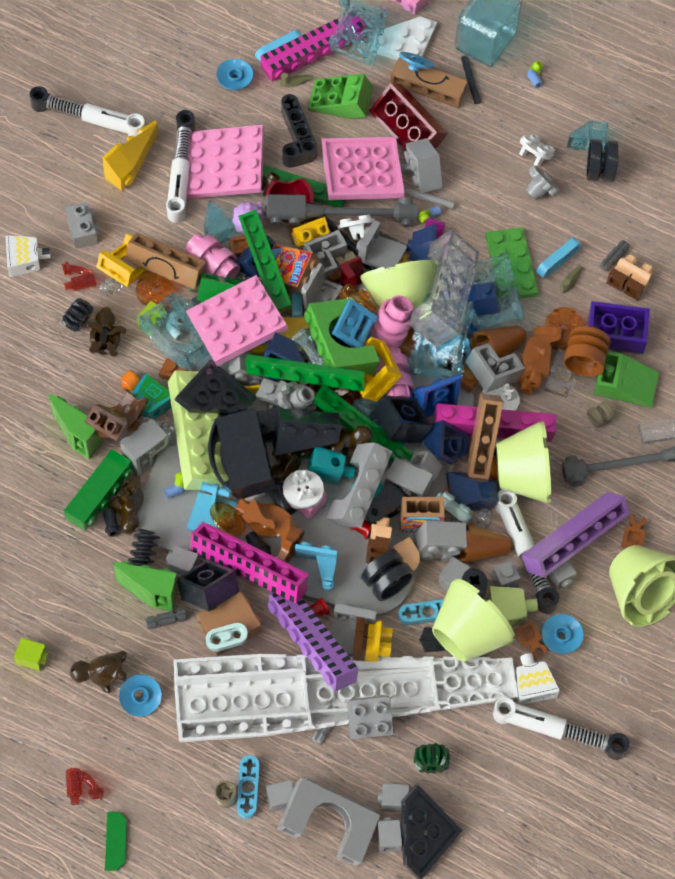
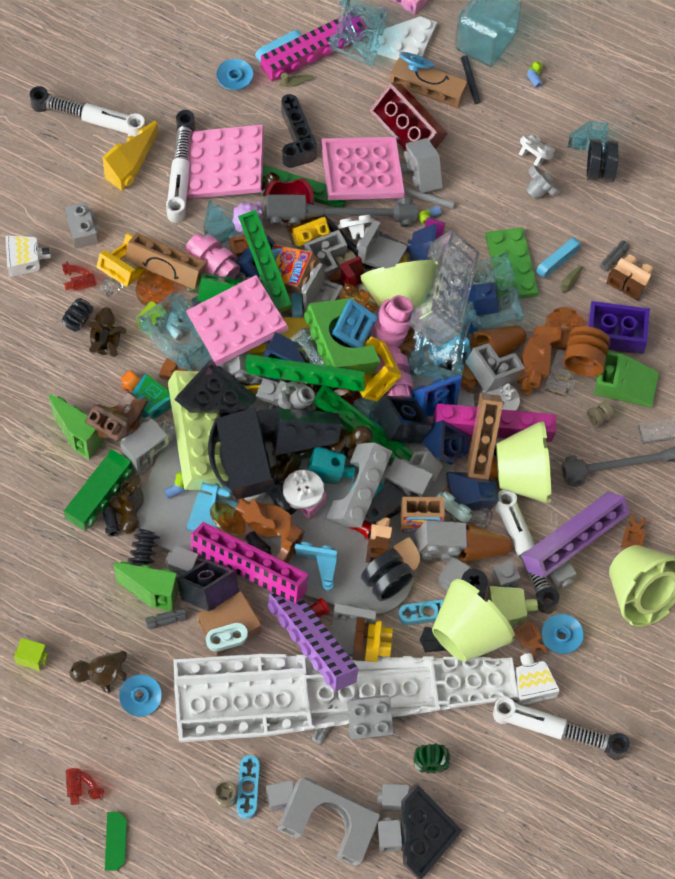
bright green slope [308,74,373,119] -> none

